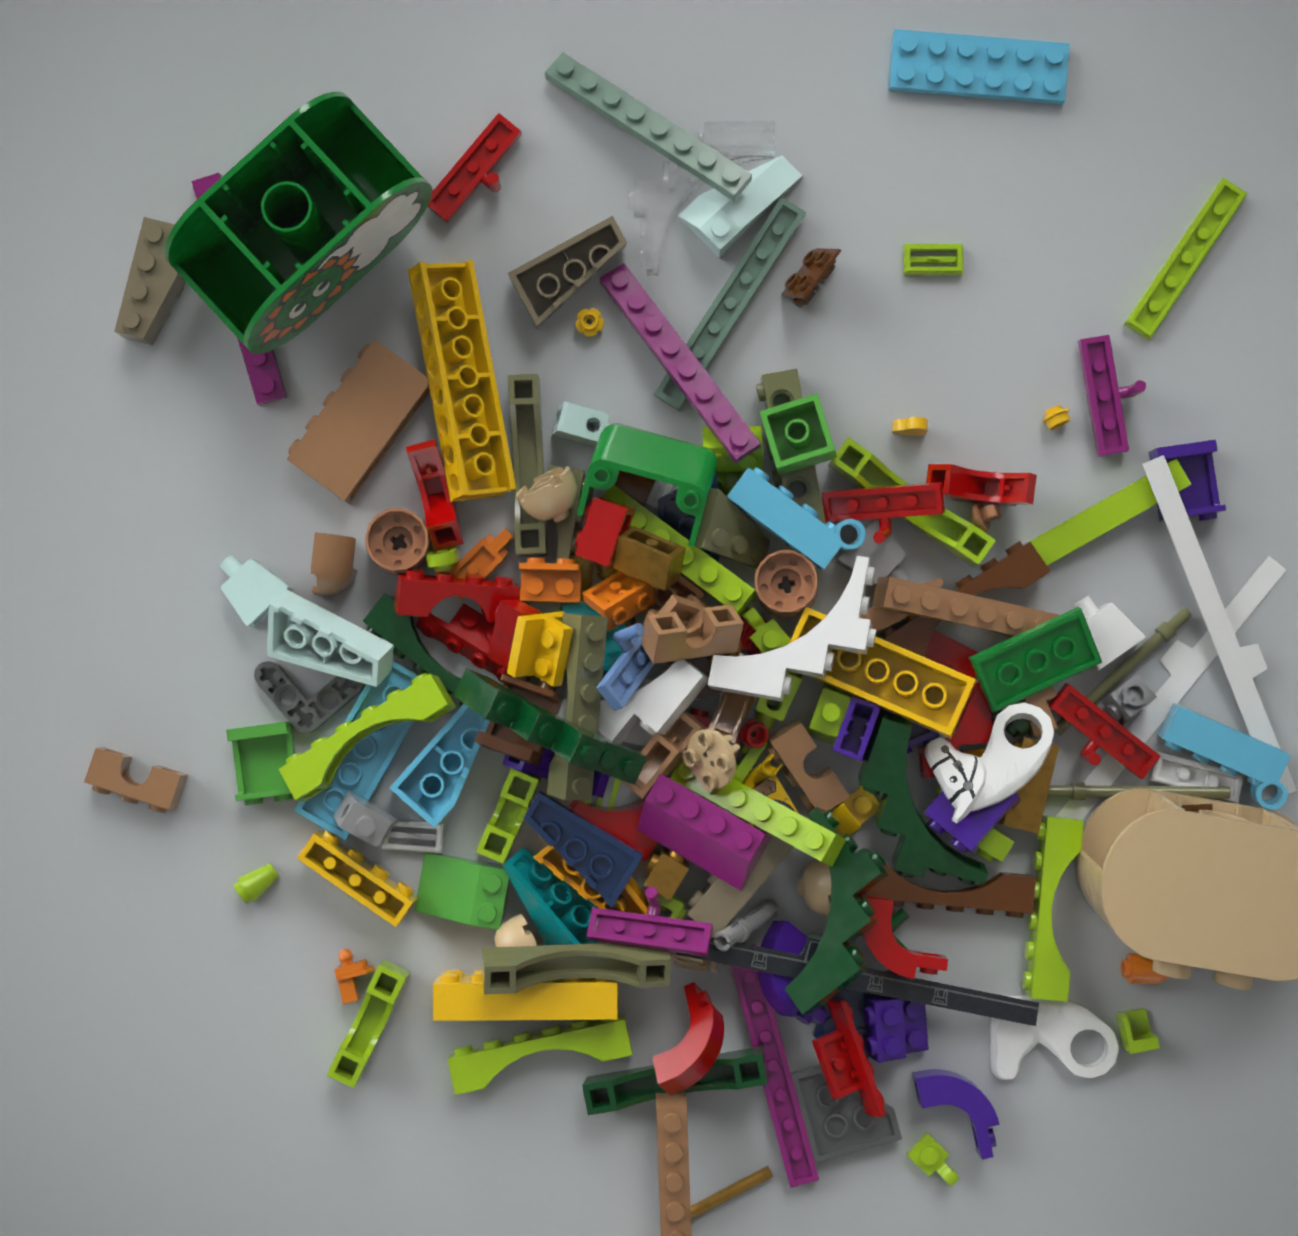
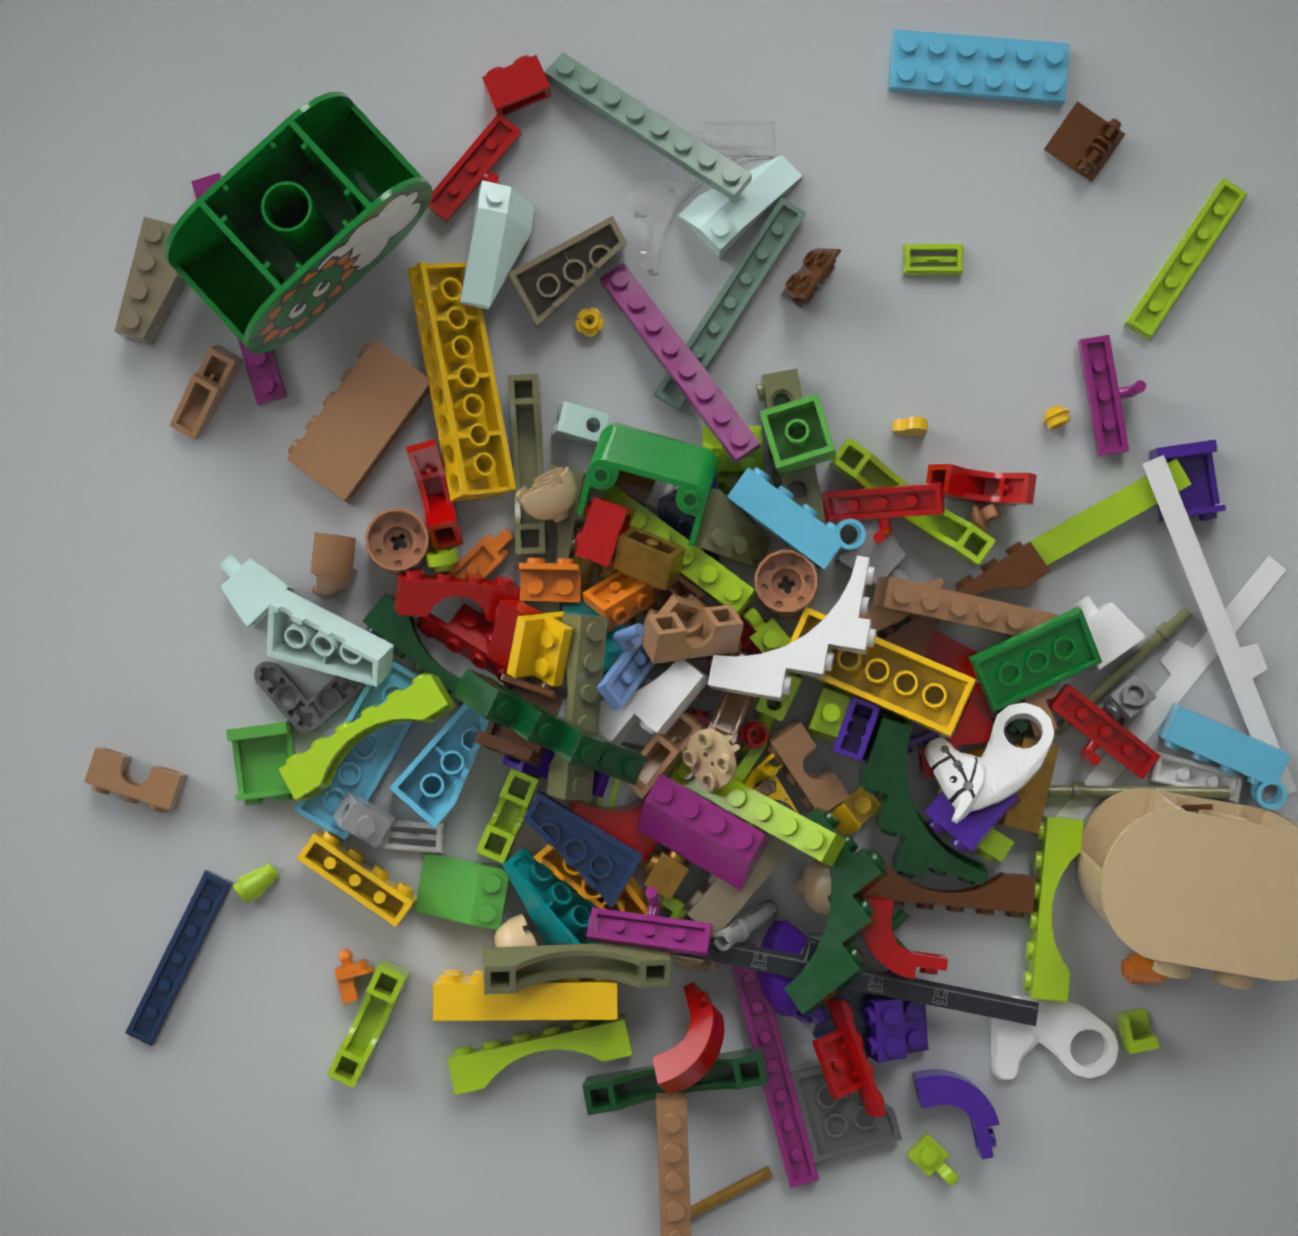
none -> dark blue tile [125,870,234,1046]
none -> medium nougat slope [169,345,244,440]
none -> light aqua wedge [460,180,535,309]
none -> red brick [482,55,552,116]
none -> reddish brown hinge [1044,101,1126,182]

